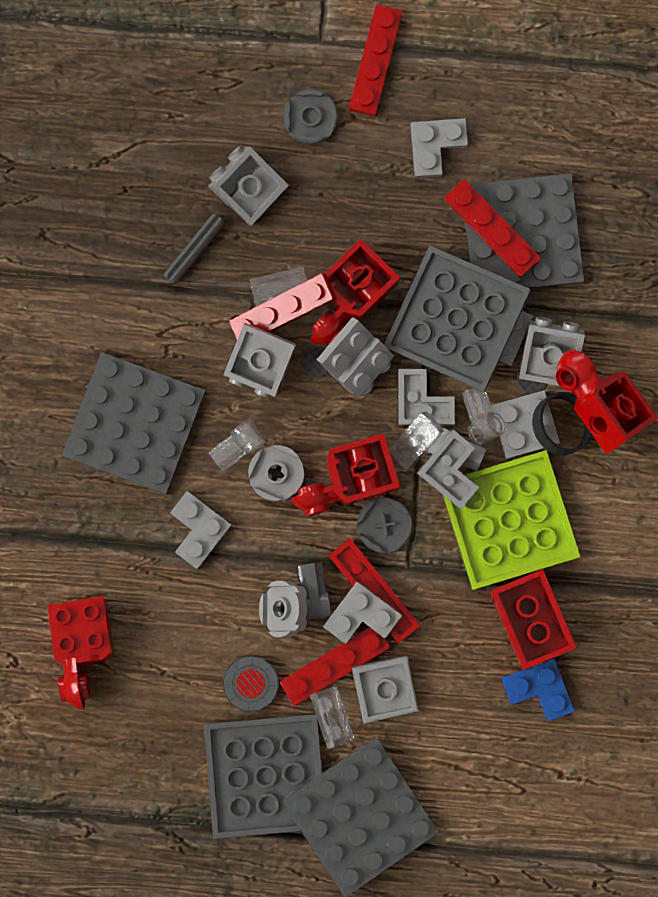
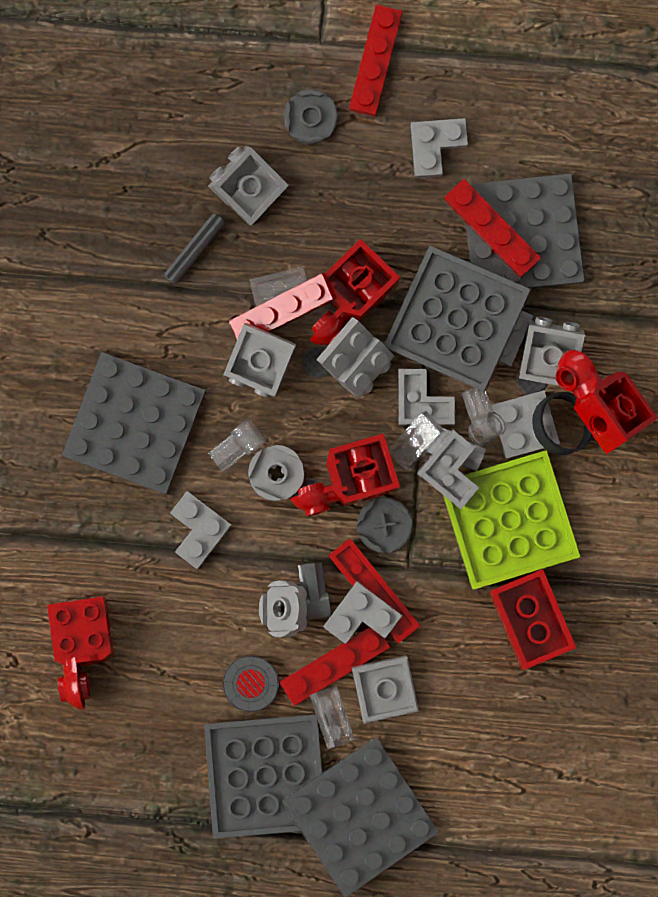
blue plate [501,658,575,721] -> none

